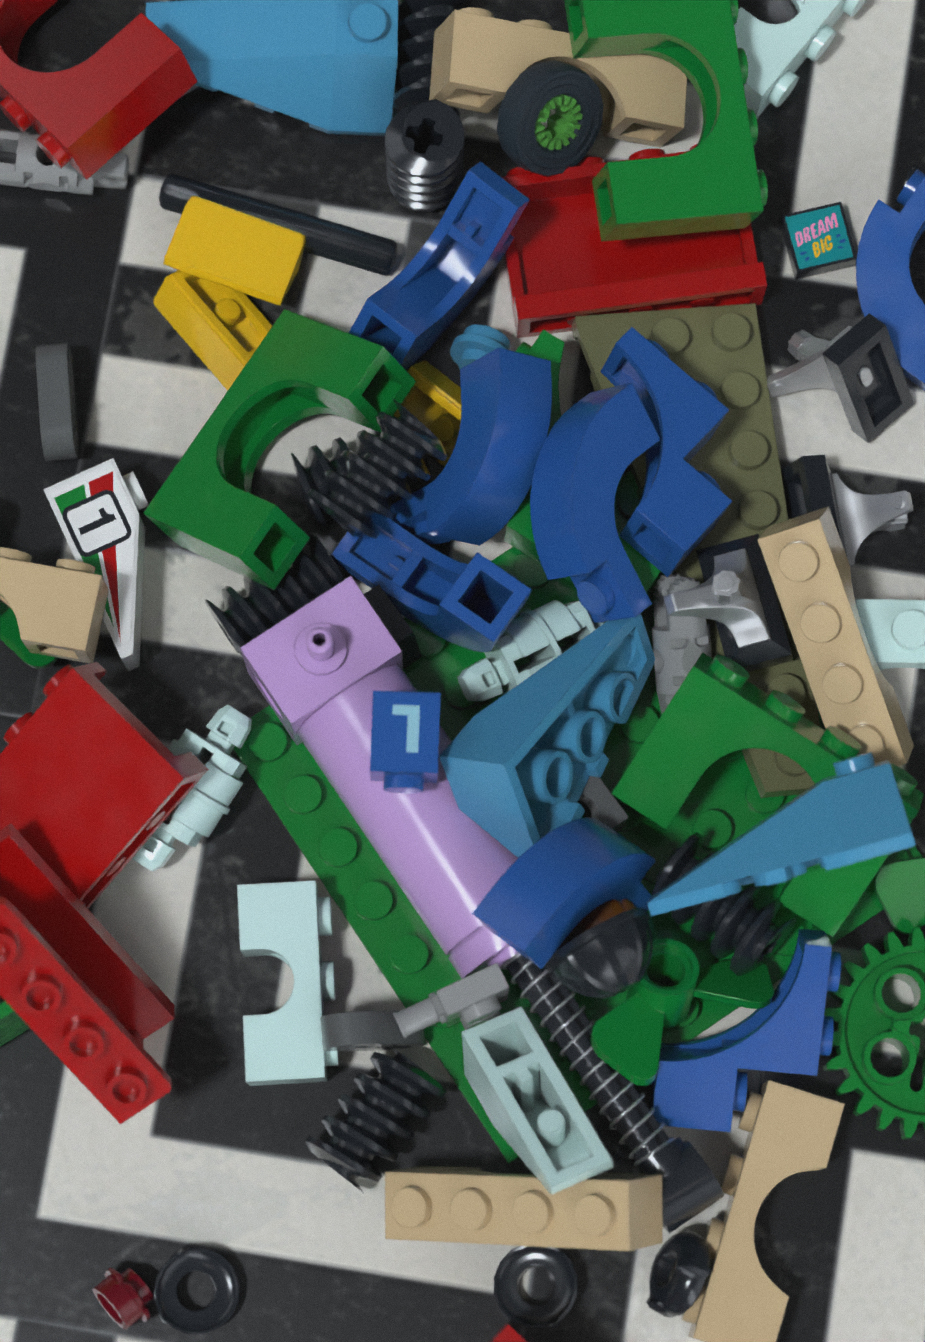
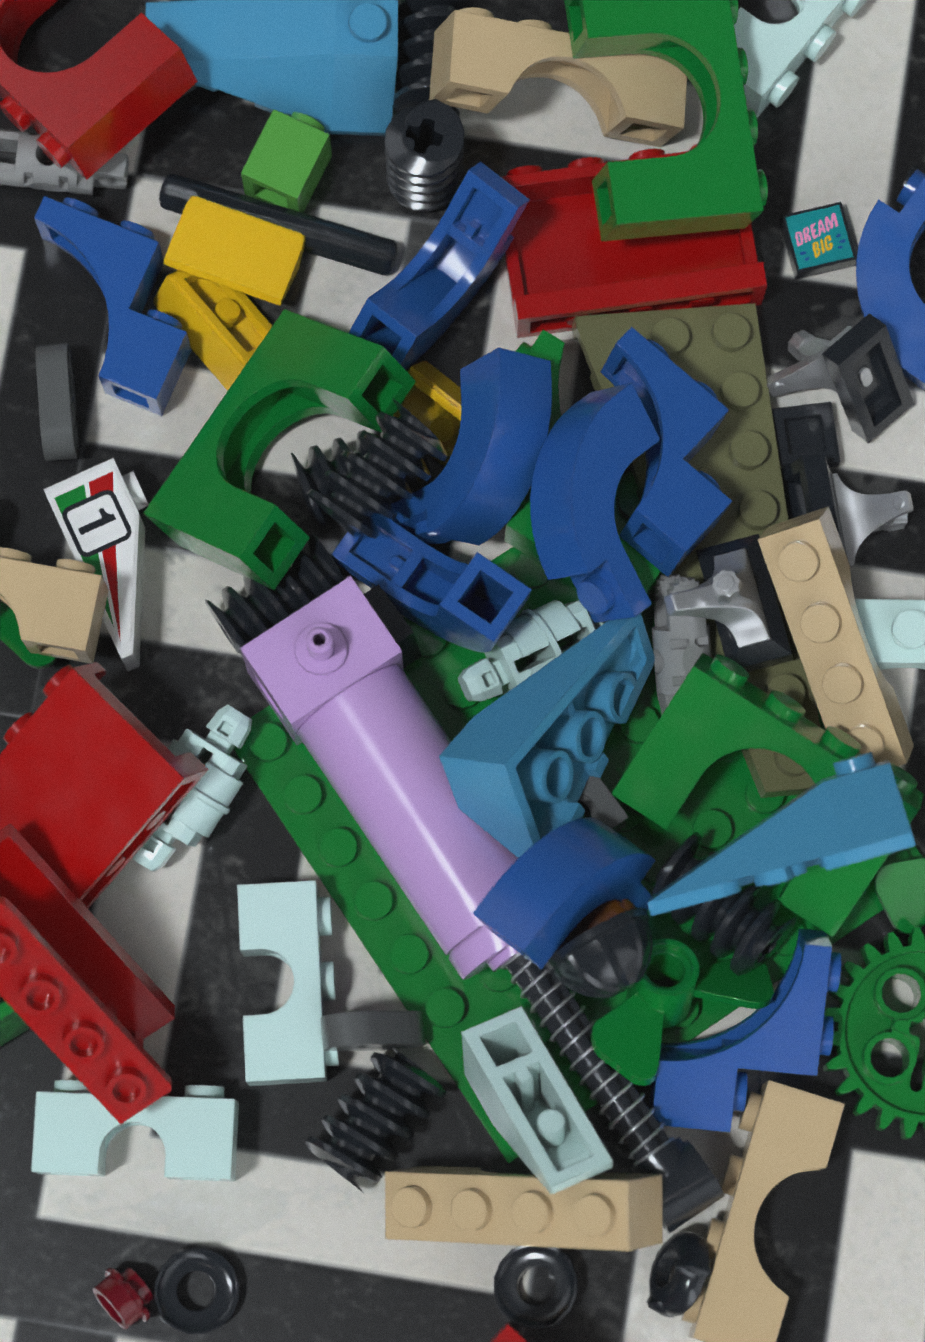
blue brick [370,690,441,794] -> none
light grey plate [393,963,509,1039] -> none
dark azure plate [450,325,511,369] -> none
black bush [497,60,604,176] -> none
none -> light aqua arch [31,1080,239,1182]
none -> blue arch [34,196,192,416]
none -> bright green brick [241,109,332,213]
none -> black tile [772,401,840,470]

